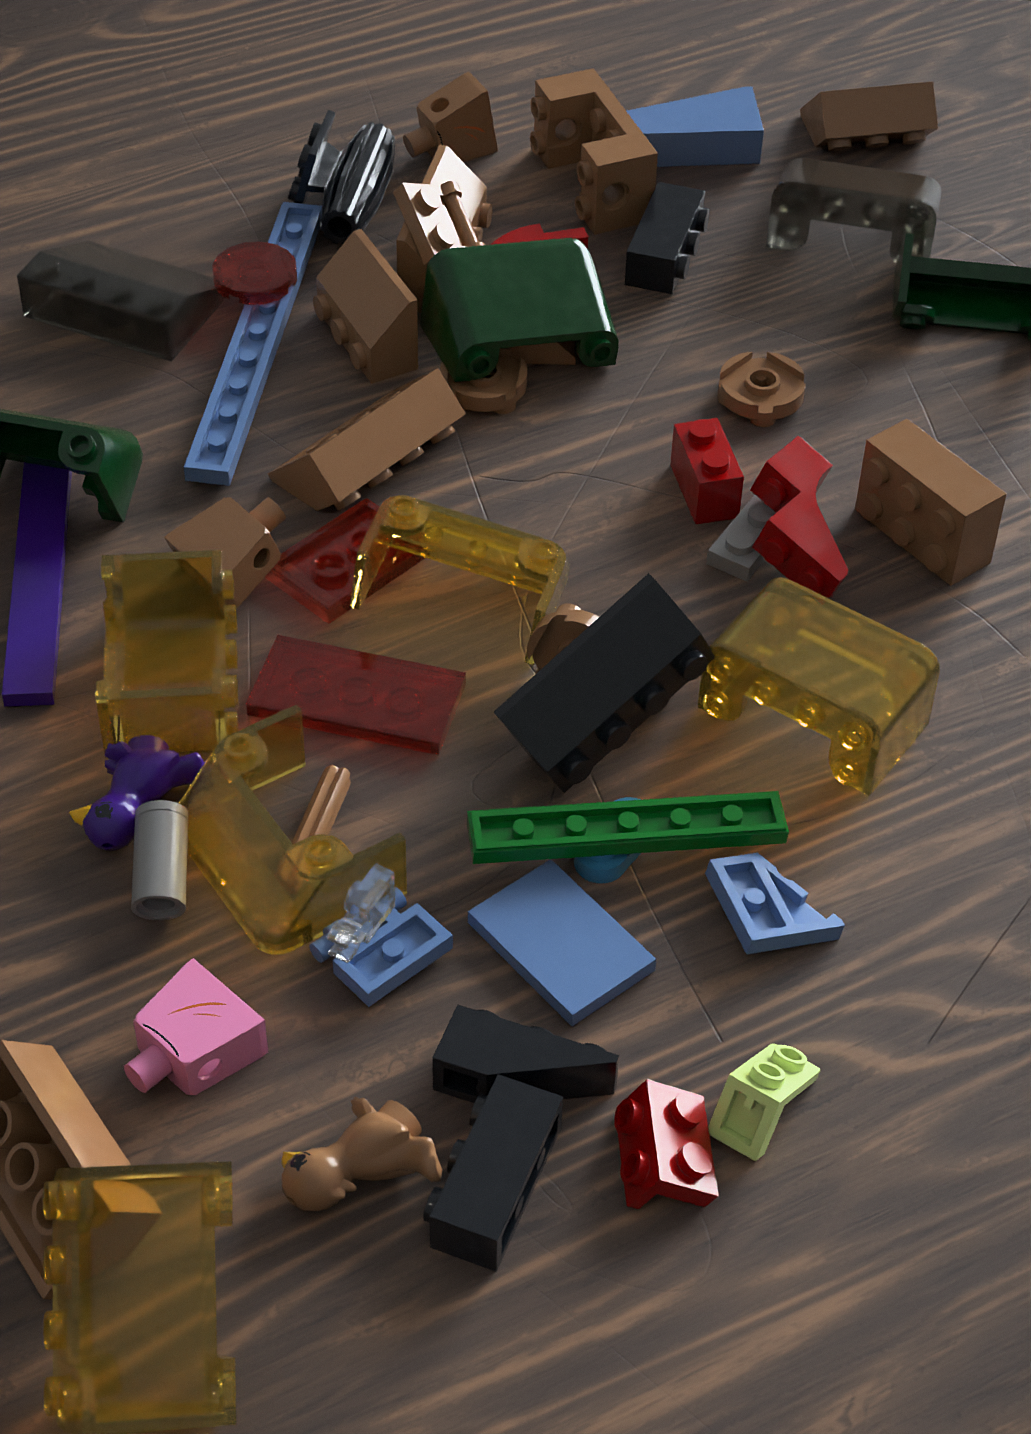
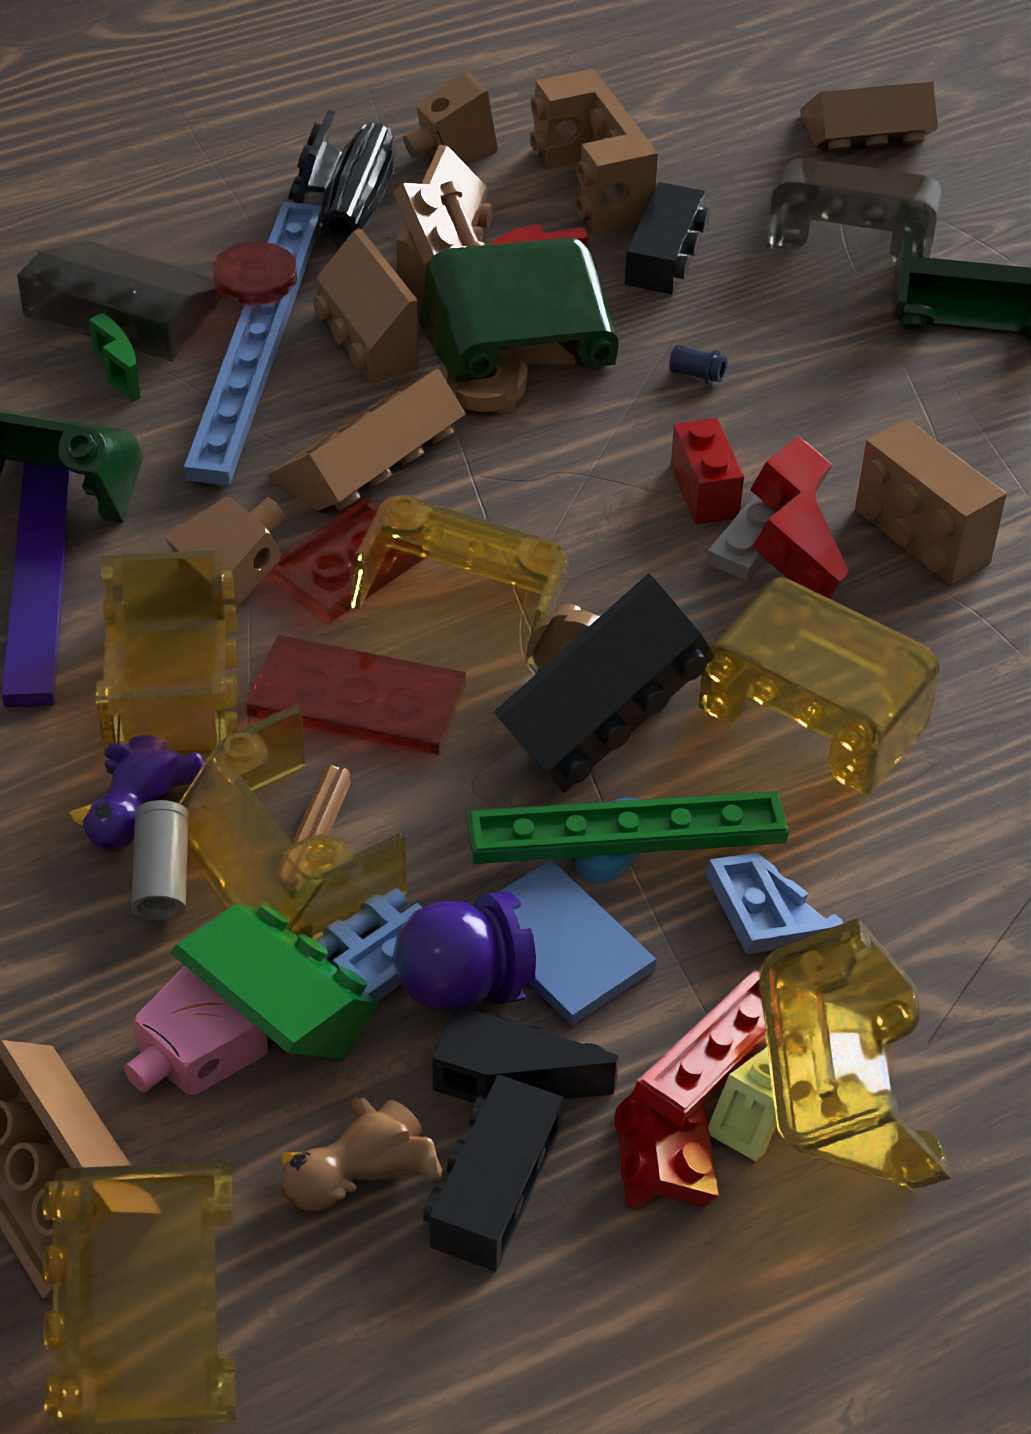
clear plate [327,863,395,963] -> none
medium blue slope [627,87,764,167] -> none
medium nougat plate [717,352,806,427] -> none
none -> green slope [89,312,141,401]
none -> green slope [170,903,380,1060]
none -> dark purple tile [392,891,536,1011]
none -> tile [632,970,800,1127]
none -> dark blue pin [669,345,727,385]
none -> clear yellow windscreen [759,918,951,1189]

